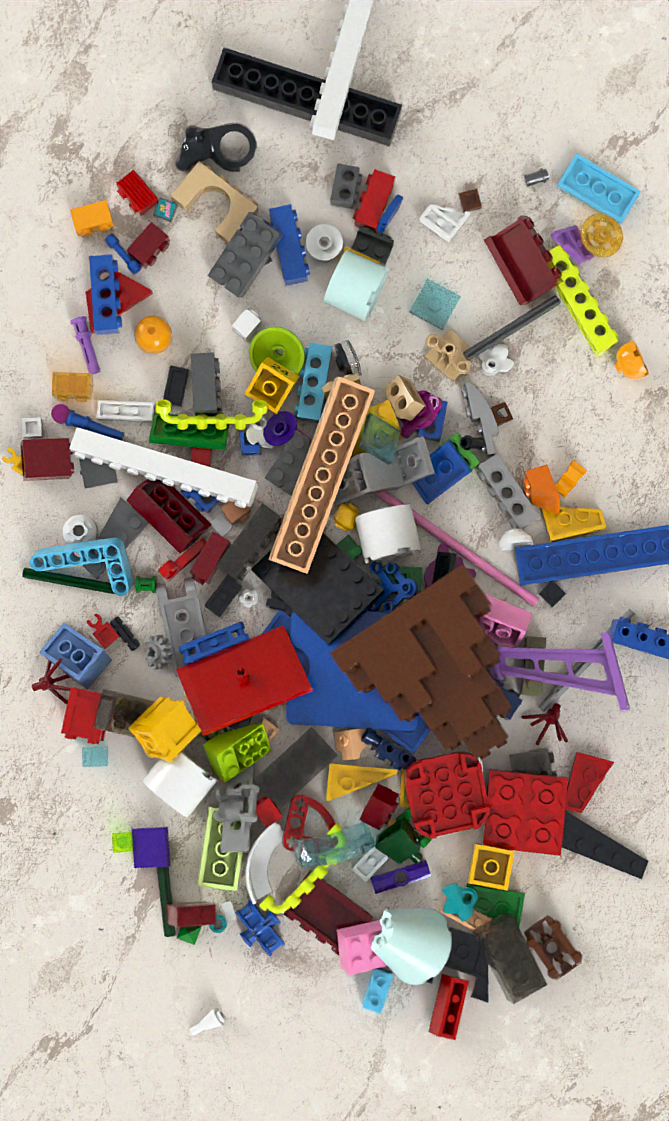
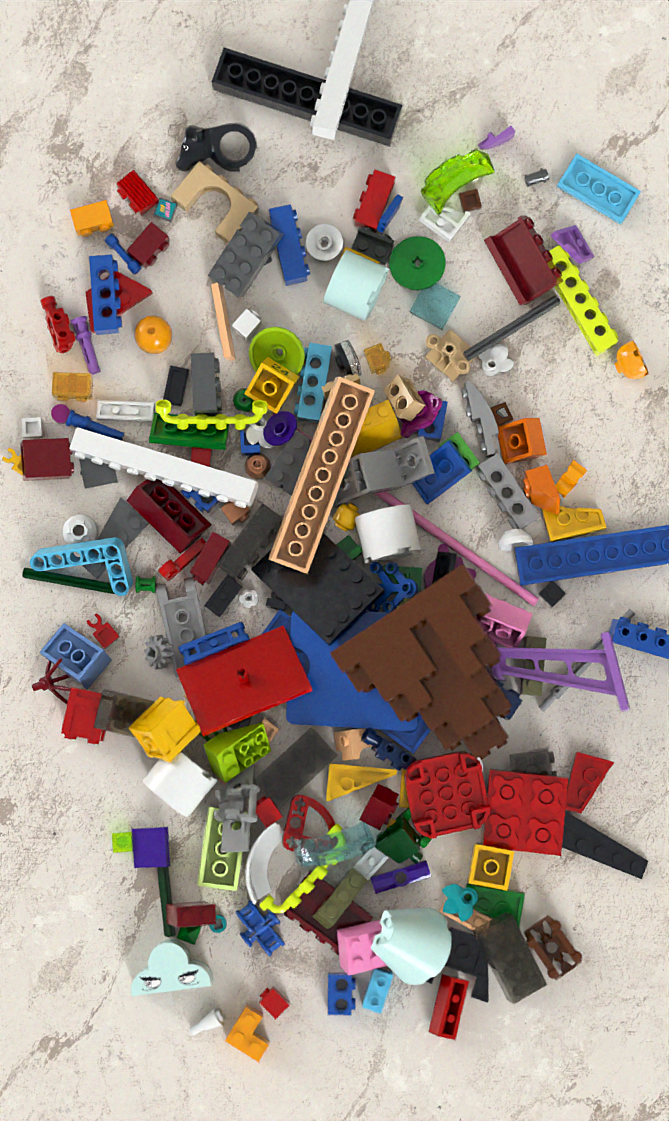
clear light blue panel [82,747,108,767] -> none
black axle [110,616,140,651] -> none
white sticker [210,514,233,537] -> none
white sticker [221,901,237,922] -> none
dark grey brick [330,163,362,209] -> none
clear light blue tile [359,413,400,465] -> none
black pin [460,435,485,450] -> none
dark red plant [521,703,568,745] -> none
clear yellow plate [580,213,623,257] -> none
none -> red brick [40,296,75,353]
none -> light aqua brick [131,939,213,996]
none -> light nougat tile [211,283,236,361]
none -> light orange brick [225,1004,270,1062]
none -> green plate [233,388,255,412]
none -> nougat cone [245,453,271,479]
none -> red brick [259,986,290,1020]
none -> olive arch [312,868,368,929]
none -> blue brick [328,973,356,1015]
none -> clear yellow brick [363,343,392,375]
none -> green piece [389,236,446,291]
none -> clear neon green windscreen [421,149,495,215]
none -> medium lavender slope [478,126,516,150]
none -> orange slope [498,418,547,464]

